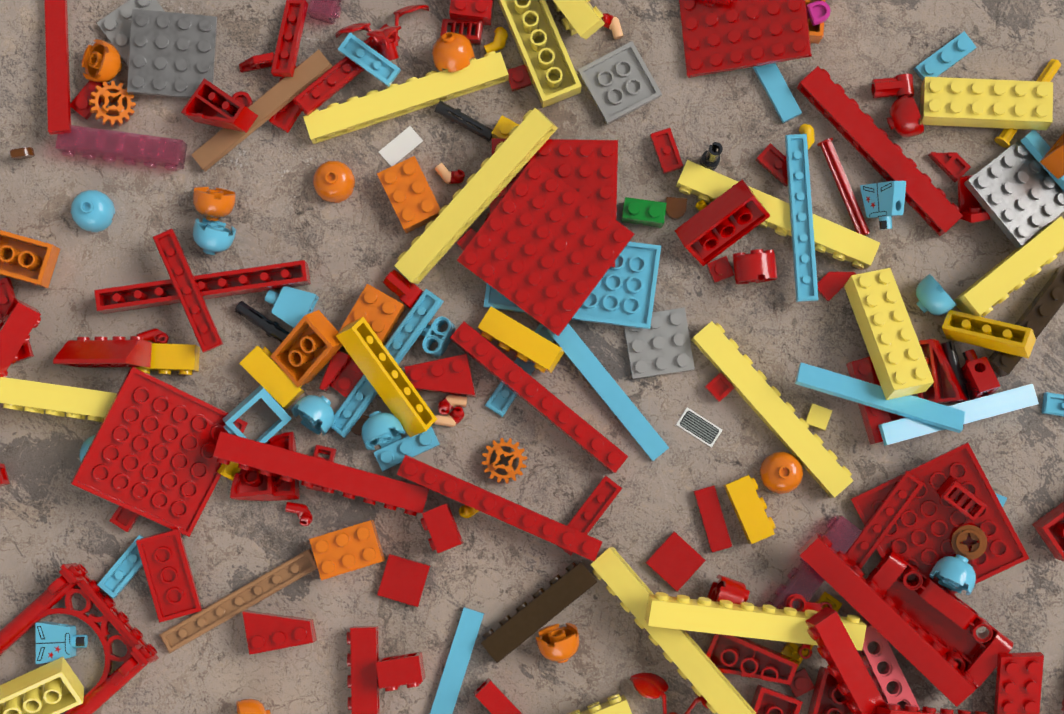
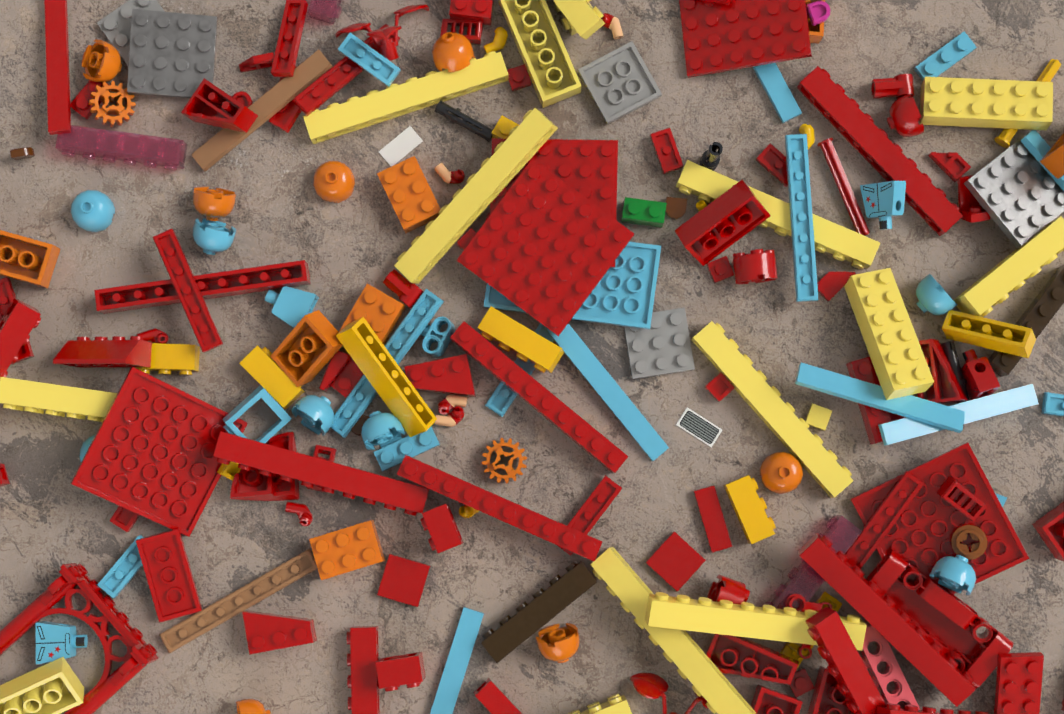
black pin [234,301,289,343] -> none

